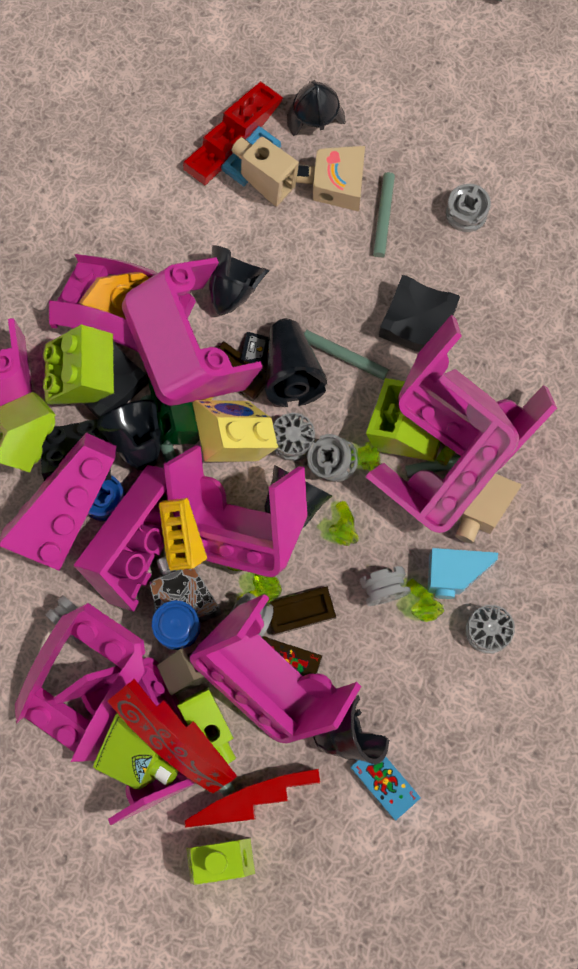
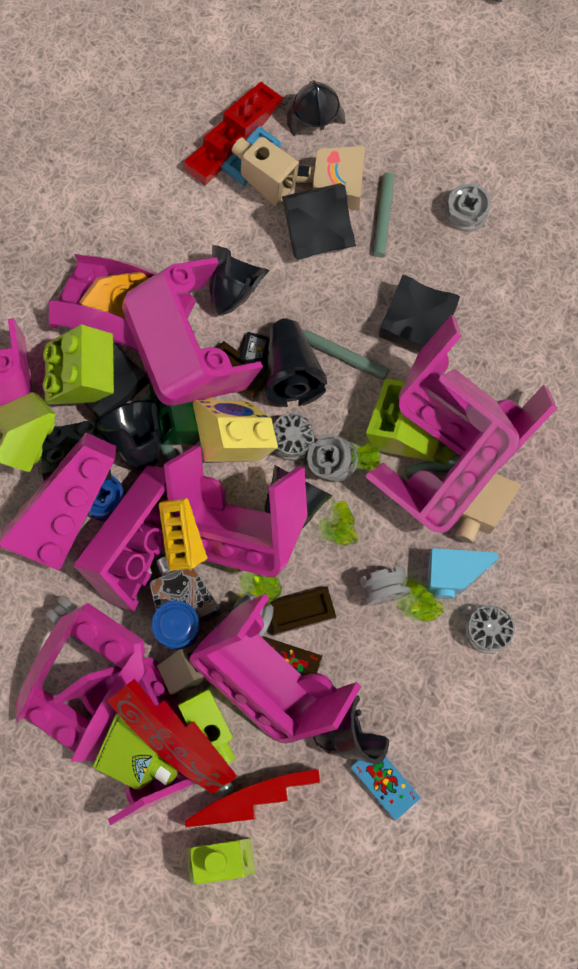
none -> black brick [282,183,356,260]

